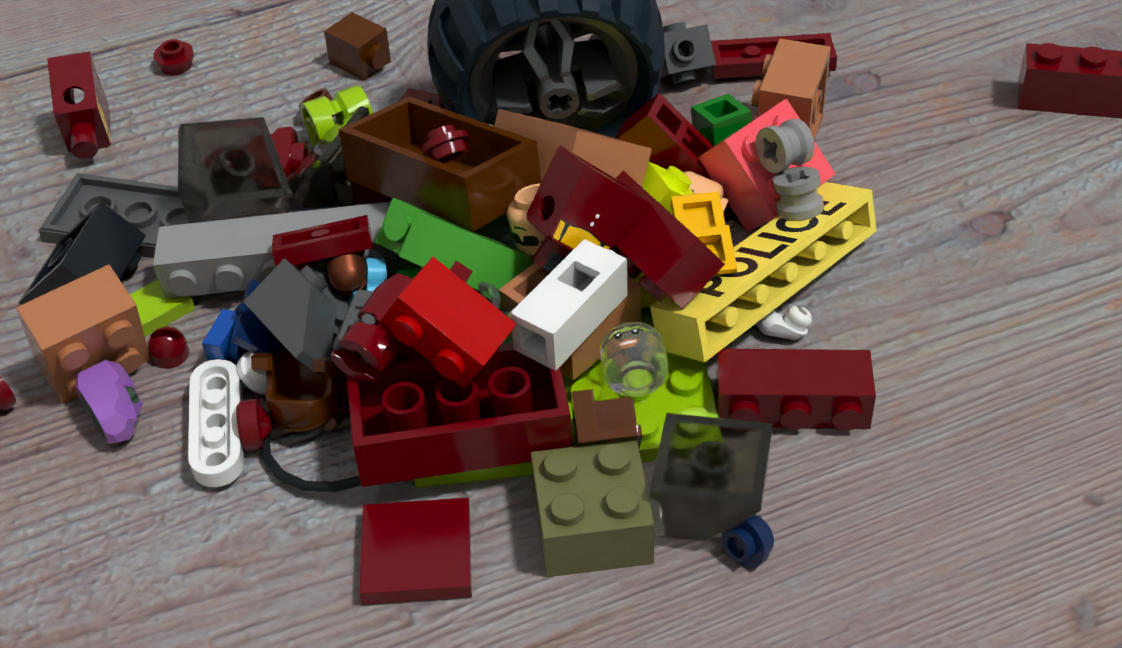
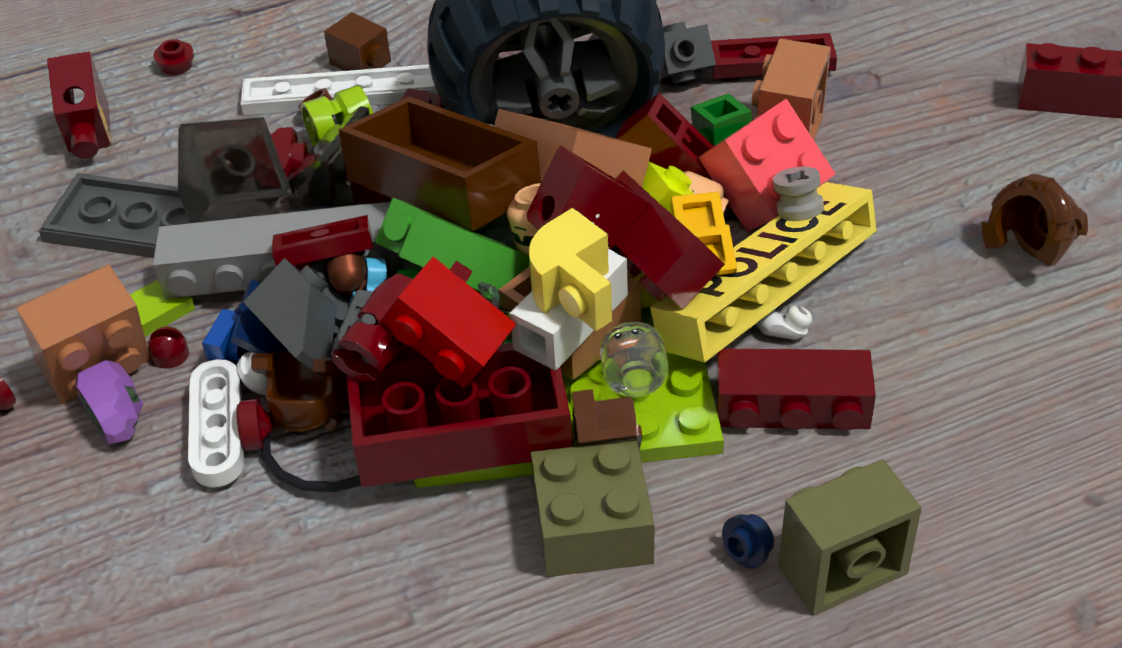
black slope [19,202,146,305] -> none
dark red tile [359,497,472,605] -> none
dark red plate [421,125,469,164] -> none
clear smoke slope [650,413,773,541] -> none
light grey wheel [755,118,815,173] -> none
none -> white tile [241,64,438,116]
none -> light yellow brick [529,208,612,331]
none -> olive brick [778,459,922,616]
none -> reddish brown helmet [982,174,1088,267]

